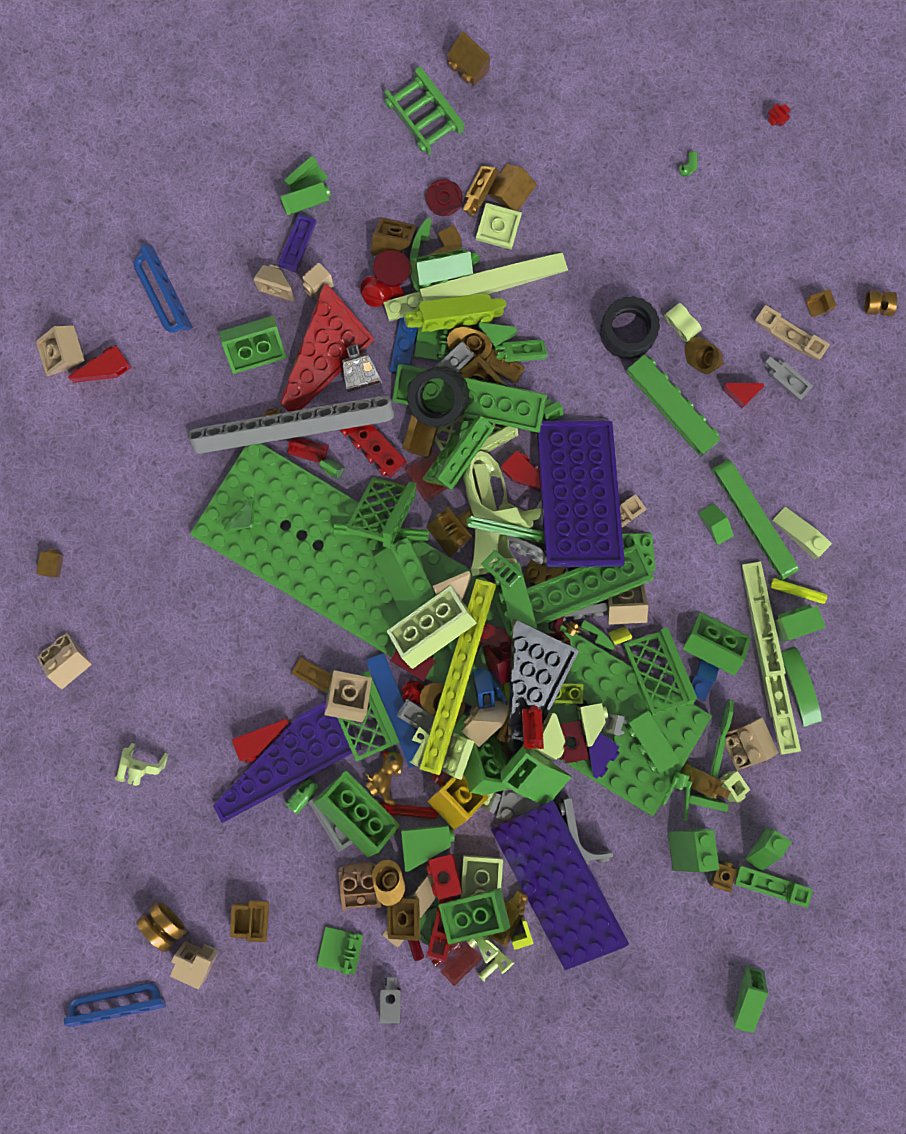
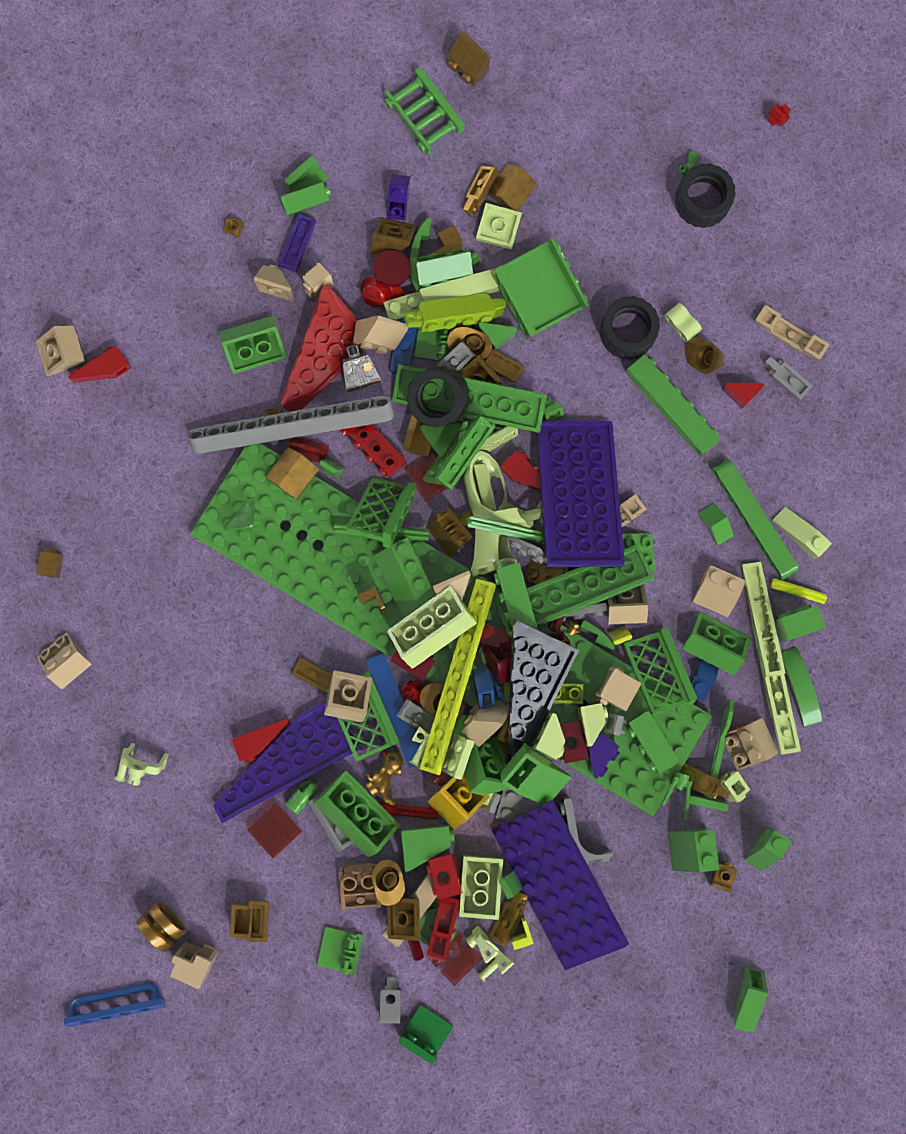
blue piece [134,244,193,333] -> none
dark red tile [426,179,463,216] -> none
bright green slope [438,888,511,944] -> none
bright green slope [481,549,524,591] -> none
bright green hinge [494,340,547,362] -> none
red hinge [522,706,544,749] -> none
bright green slope [734,865,813,908] -> none
pearl gold panel [805,289,837,317] -> none
pearl gold wheel [864,290,897,316] -> none
none -> pearl gold plate [223,217,244,238]
none -> clear red plate [247,803,303,858]
none -> pearl gold slope [265,447,319,500]
none -> tan slope [353,315,409,354]
none -> pearl gold panel [357,587,387,612]
none -> dark purple slope [387,174,411,221]
none -> green bracket [399,1005,453,1065]
none -> bright green piece [420,423,462,458]
none -> bright green panel [491,238,588,340]
none -> bright green slope [498,869,523,899]
none -> tan plate [594,666,641,711]
none -> black tyre [675,164,736,228]
none -> tan slope [693,565,746,617]

